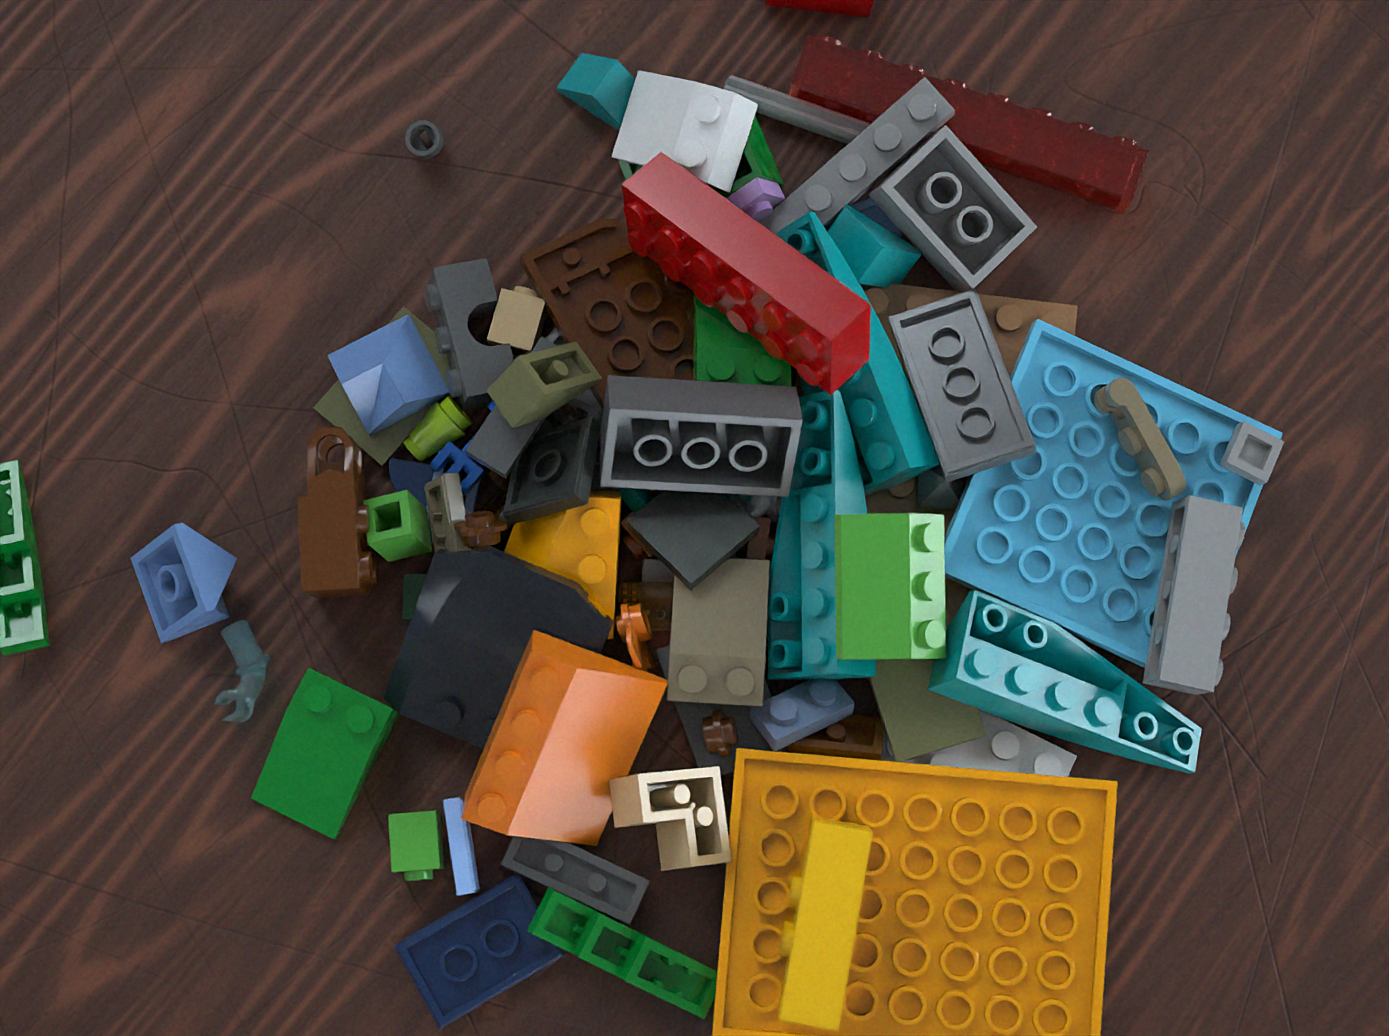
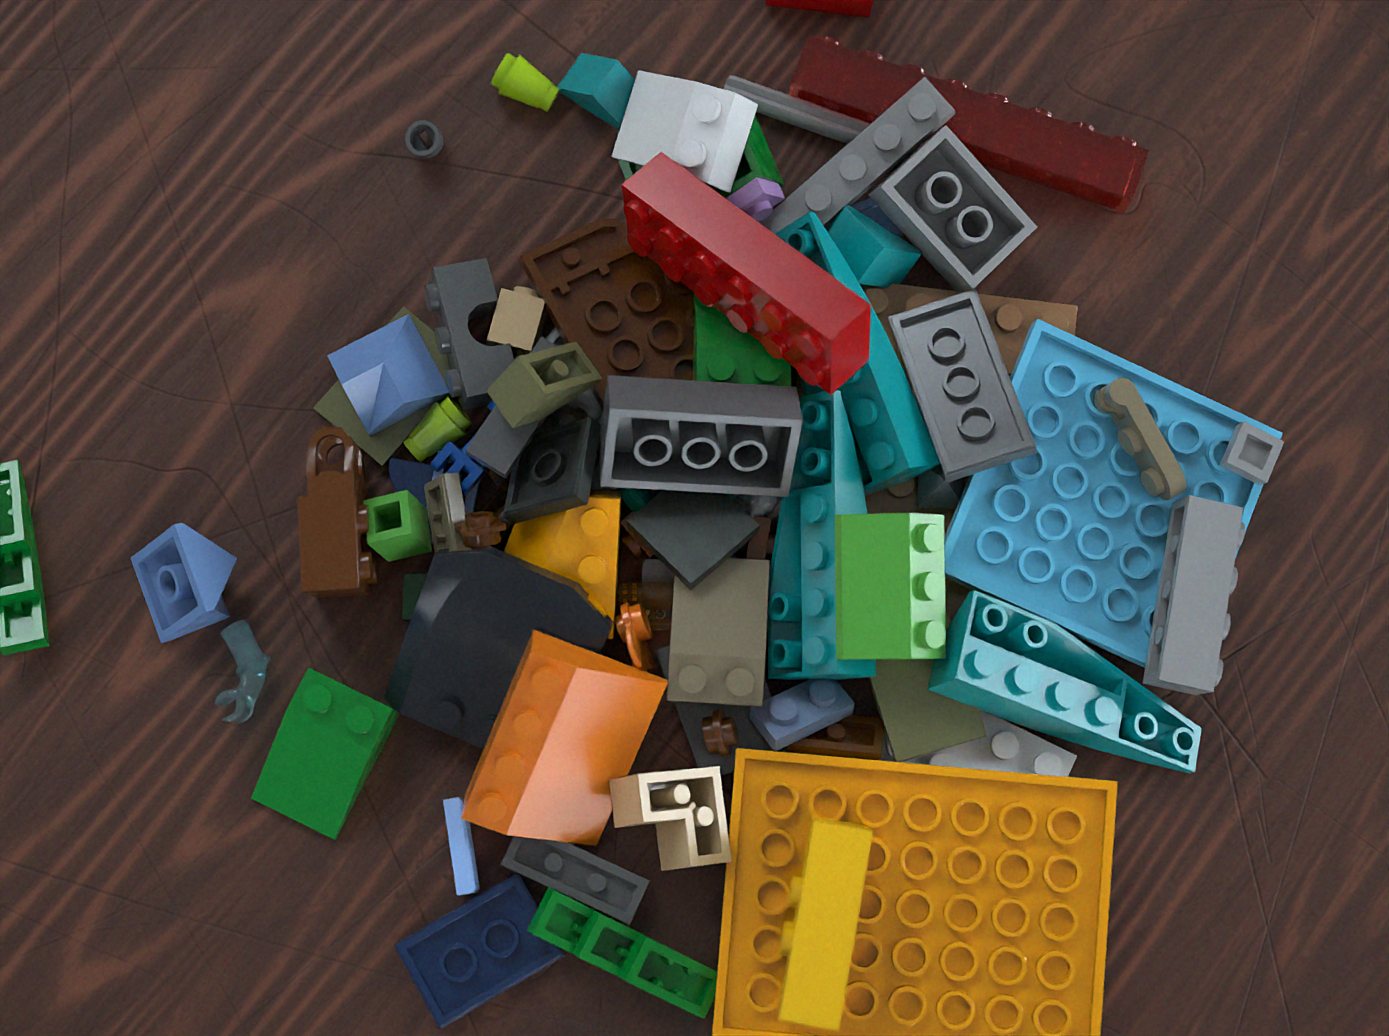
bright green brick [388,811,444,881] -> none
none -> lime cone [491,53,560,112]

